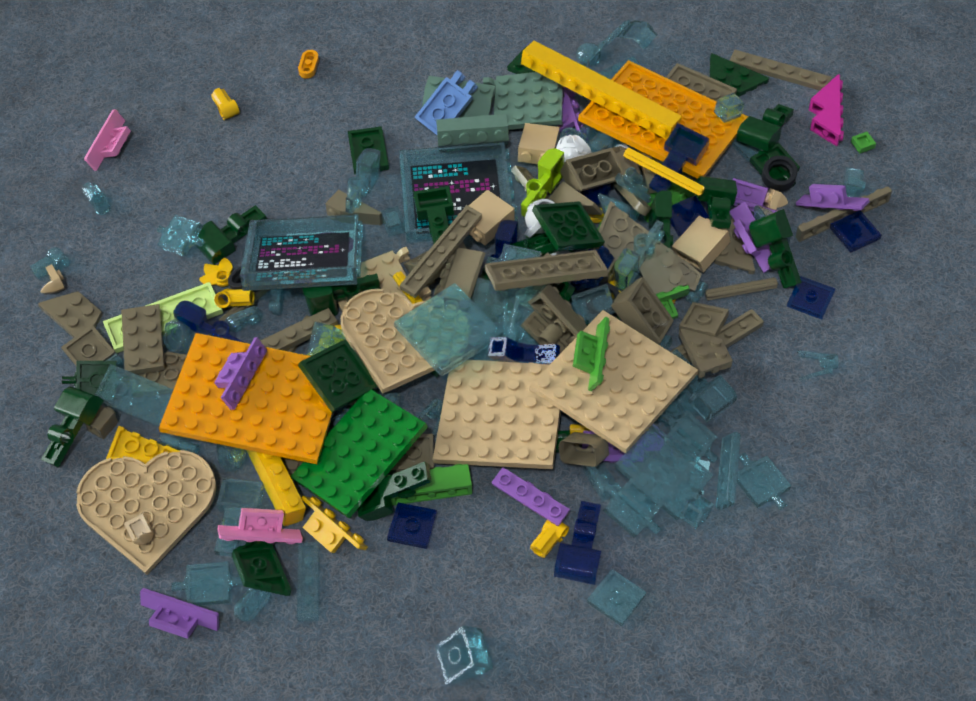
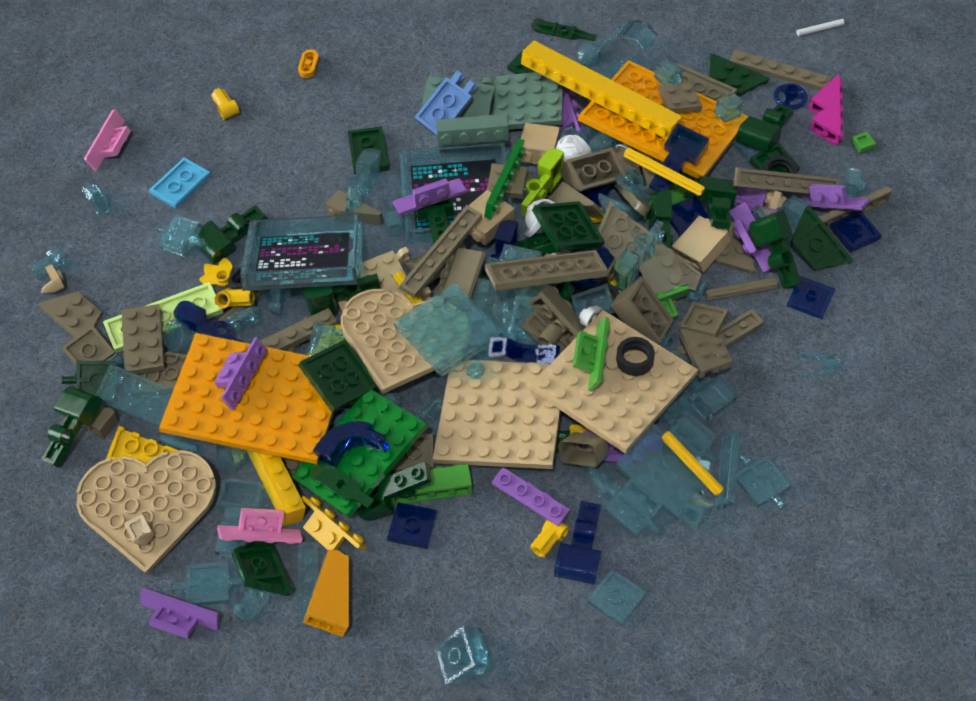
none -> medium azure tile [149,157,211,209]
none -> light orange slope [303,549,349,637]
none -> dark green piece [310,462,375,509]
none -> clear blue arch [313,421,389,467]
none -> medium lavender bracket [393,178,467,216]
none -> clear light blue plate [466,361,485,379]
none -> green plate [484,138,526,219]
none -> dark tan plate [487,163,527,199]
none -> dark green piece [531,18,597,41]
none -> white plate [579,305,604,327]
none -> black tyre [616,337,655,376]
none -> clear light blue brick [654,58,683,85]
none -> dark tan plate [658,83,702,113]
none -> yellow axle [661,431,724,496]
none -> dark tan plate [733,167,840,194]
none -> clear blue piece [773,83,808,110]
none -> clear light blue brick [781,195,812,225]
none -> dark green wing [790,206,854,271]
none -> white bar [796,19,844,37]

